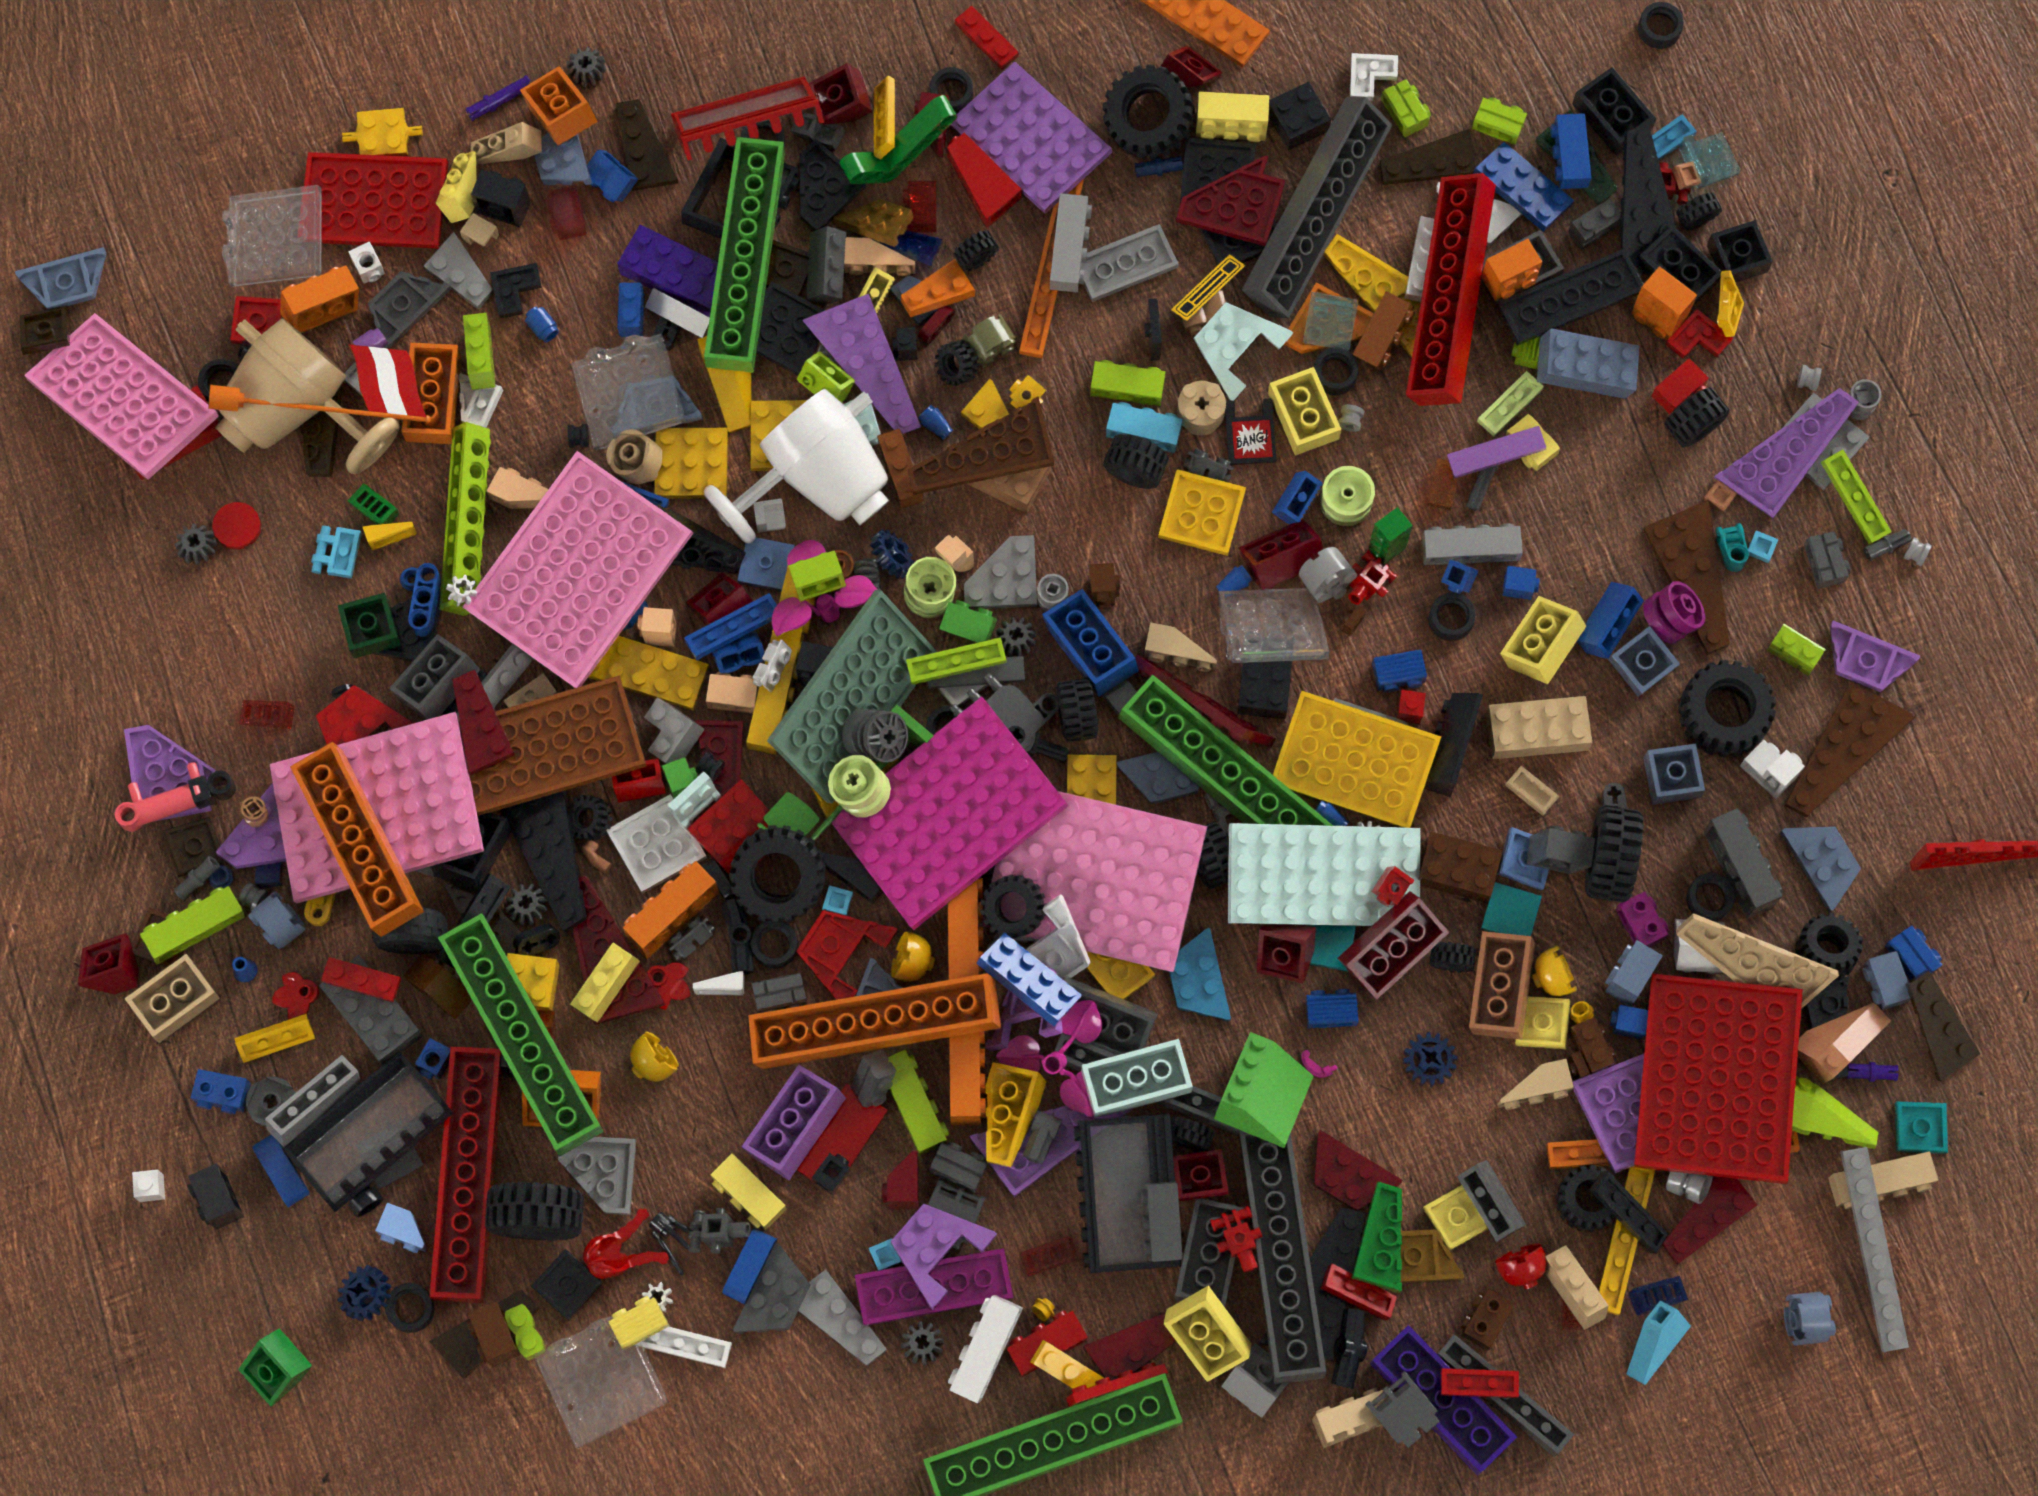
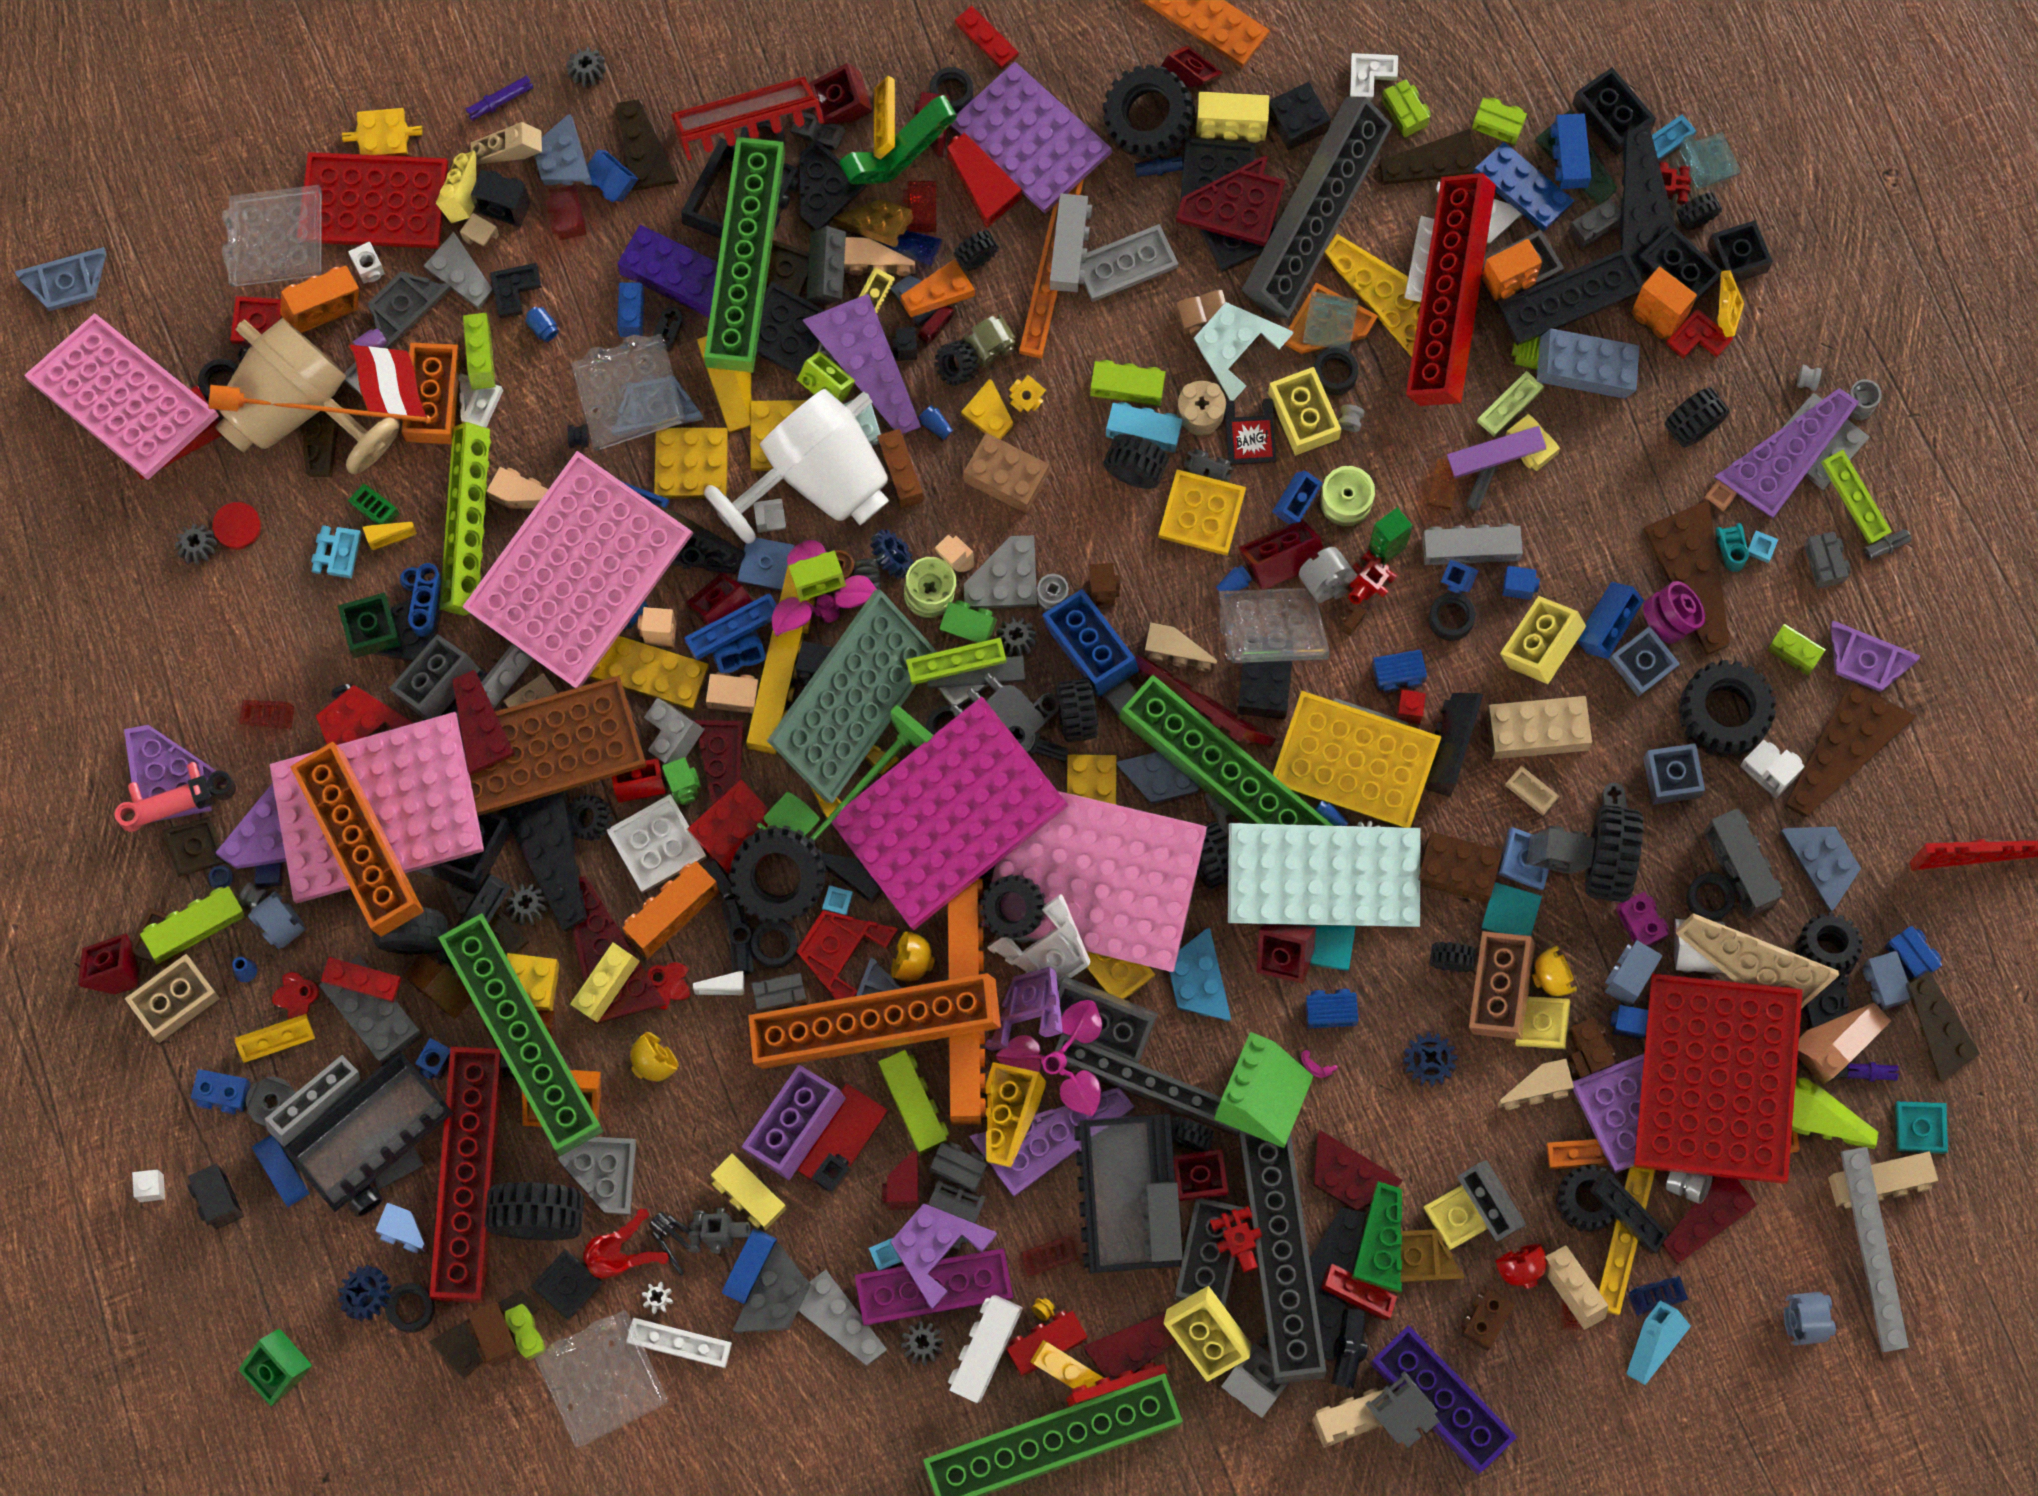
dark brown plate [20,306,70,355] -> none
dark grey pin [174,856,220,900] -> none
medium nougat wheel [241,796,268,827] -> none
yellow plate [304,893,336,926] -> none
white gear [446,575,477,606] -> none
black beam [513,924,560,956] -> none
orange brick [520,66,598,146] -> none
nougat arm [582,839,612,874] -> none
tan brick [606,429,662,484] -> none
light yellow brick [608,1296,669,1350] -> none
white sticker [645,288,710,338] -> none
dark grey hinge [665,916,716,961] -> none
light aqua plate [668,772,722,830] -> none
black wheel [695,752,725,782] -> none
white hinge [752,639,792,693] -> none
yellowish green wheel [828,755,891,818] -> none
dark grey wheel [842,708,908,763] -> none
dark grey brick [850,1050,896,1108] -> none
reddish brown wing [908,396,1054,495] -> none
plate [976,933,1082,1026] -> none
dark grey piece [1023,1111,1062,1165] -> none
light aqua brick [1081,1039,1193,1118] -> none
black plate [1144,298,1162,361] -> none
sticker [1171,254,1246,321] -> none
dark red brick [1337,891,1449,1000] -> none
dark orange brick [1352,291,1415,371] -> none
red brick [1371,866,1415,906] -> none
dark grey brick [1437,1334,1574,1457] -> none
red plate [1441,1368,1519,1398] -> none
yellow plate [1570,1001,1594,1024] -> none
black tyre [1637,2,1684,49] -> none
red brick [1652,358,1709,414] -> none
nougat tile [1671,161,1702,190] -> none
light grey wheel [1903,537,1932,566] -> none

